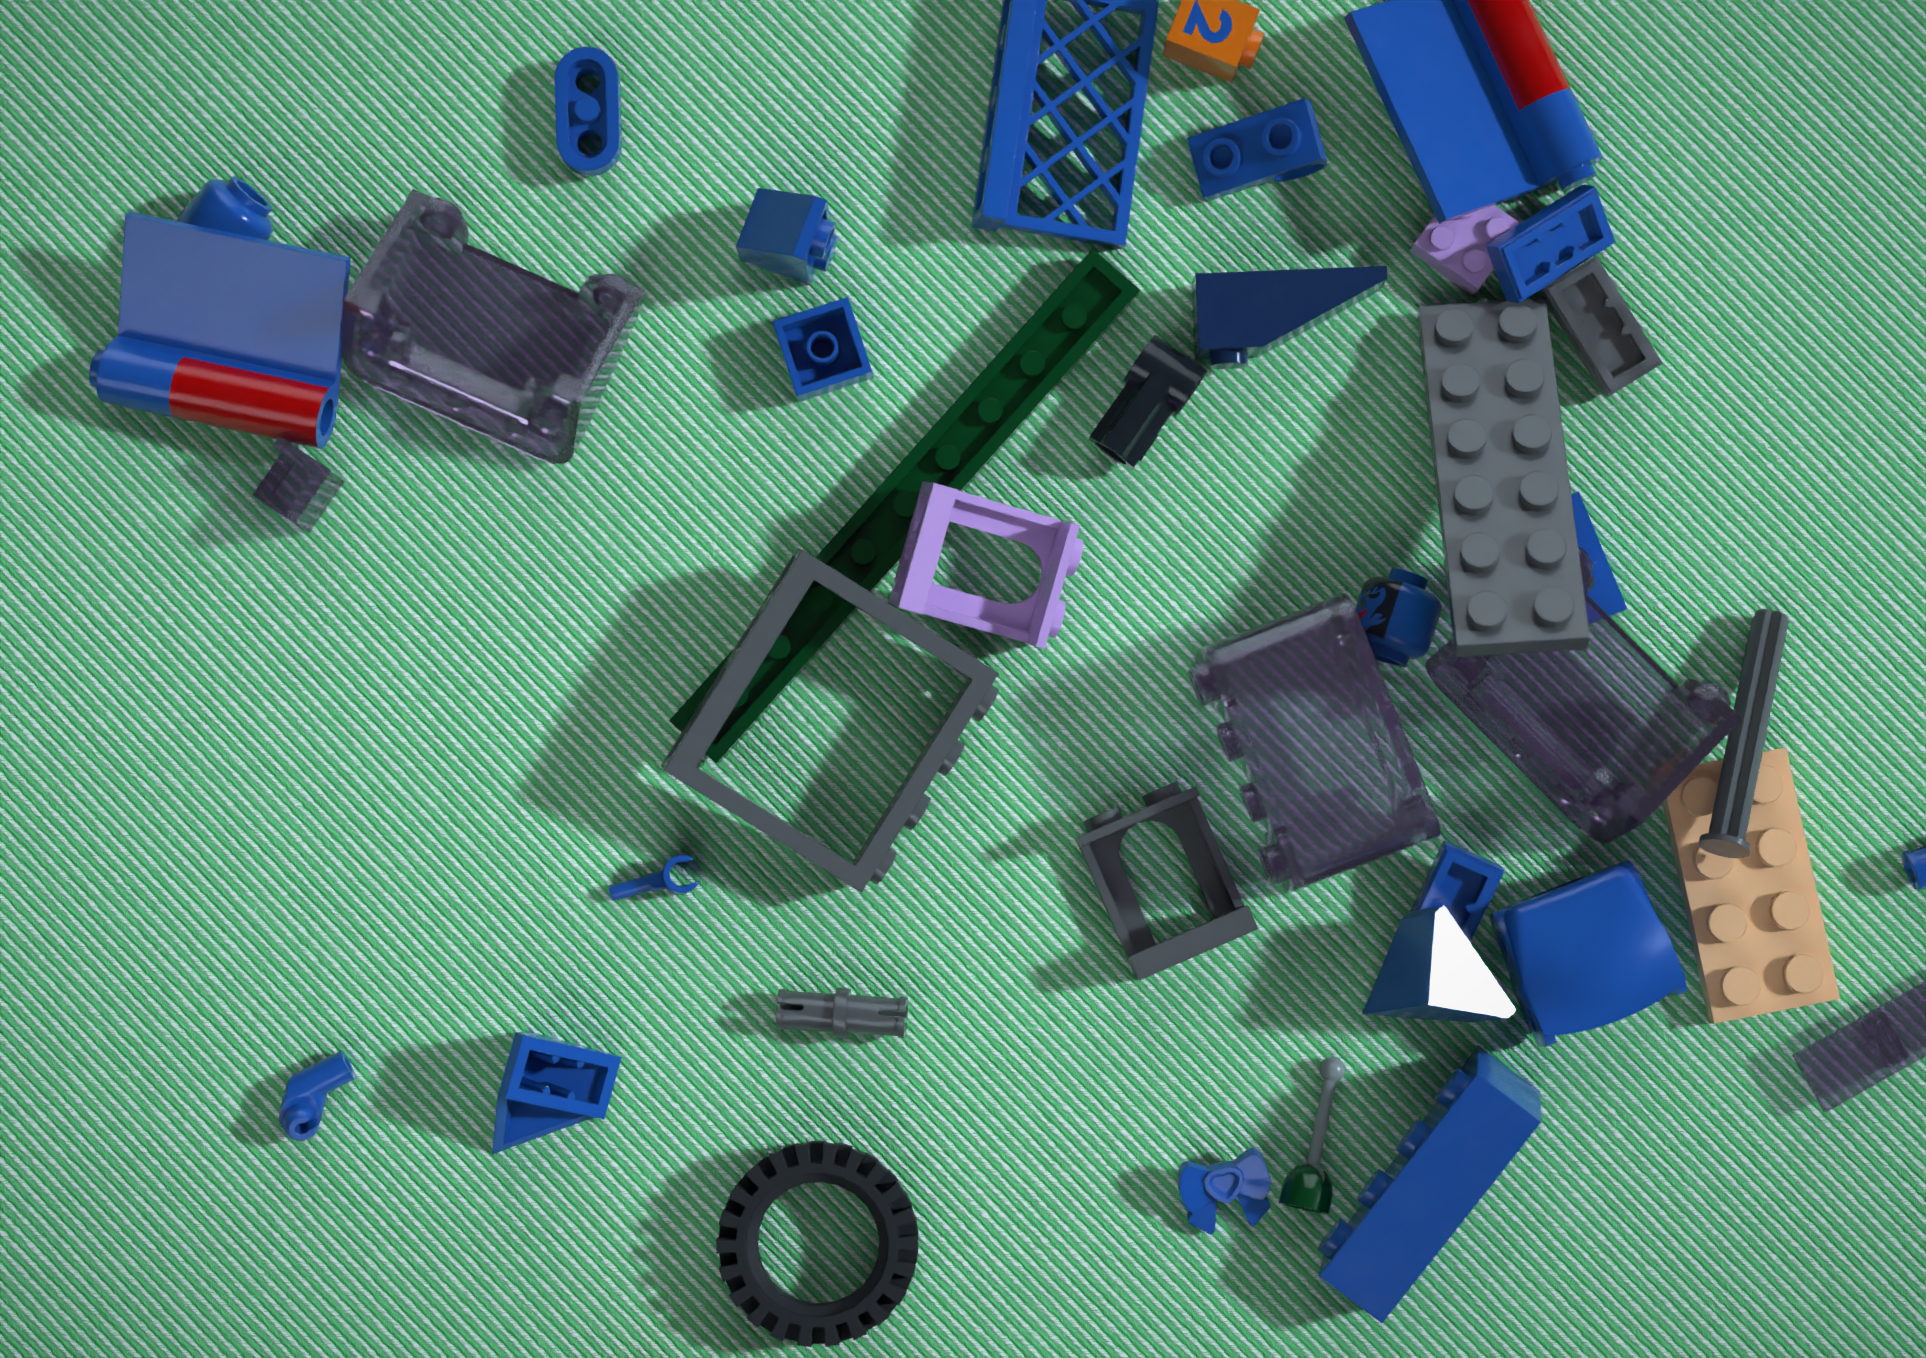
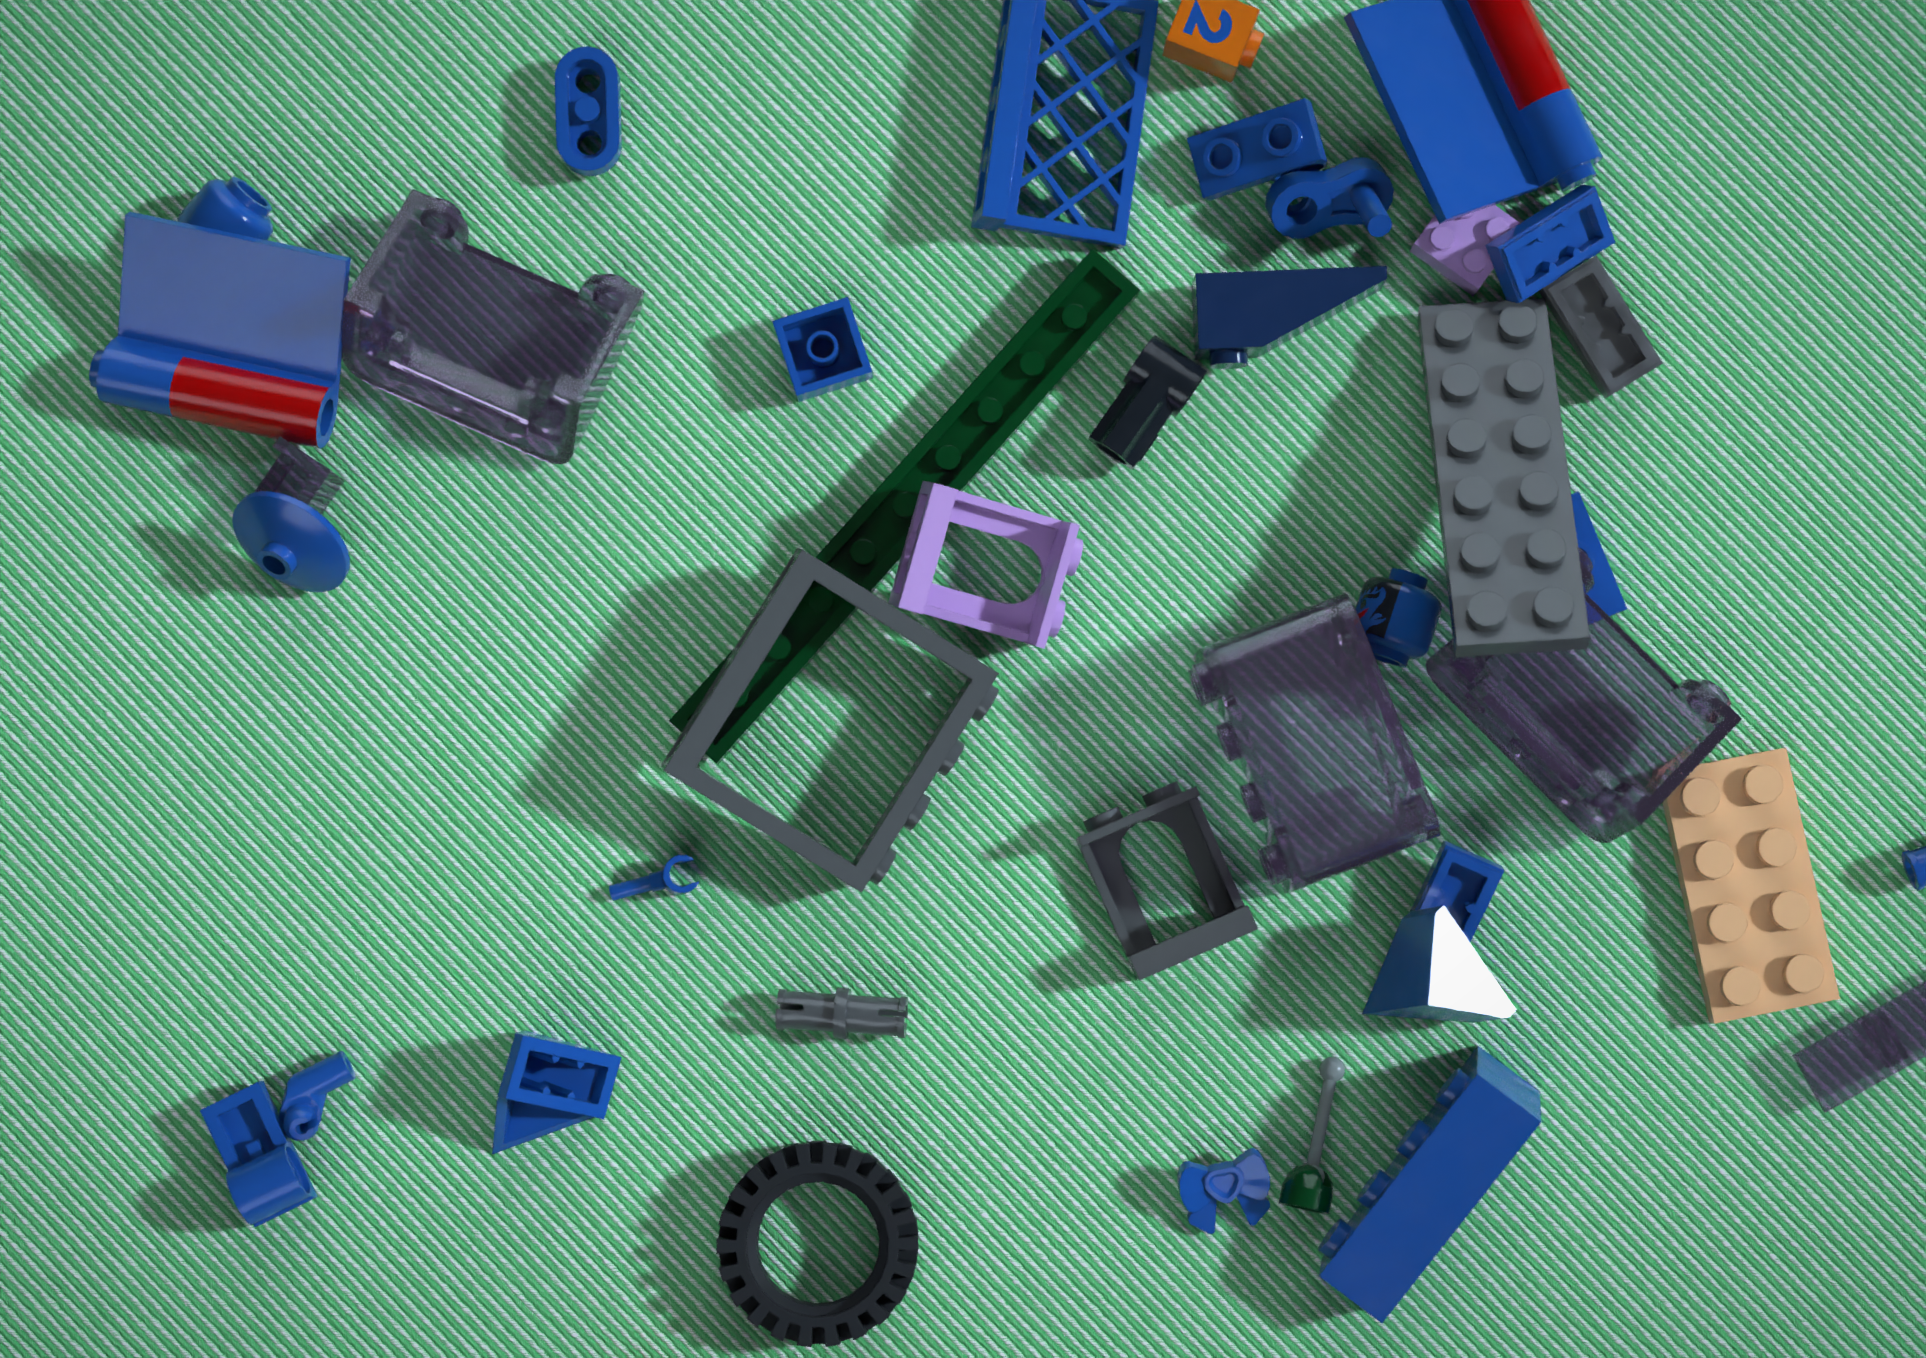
blue slope [736,188,838,285] -> none
blue piece [1490,860,1687,1047] -> none
dark grey axle [1698,609,1789,858] -> none
none -> blue plate [200,1081,318,1227]
none -> blue dish [232,491,350,592]
none -> blue piece [1265,157,1394,239]

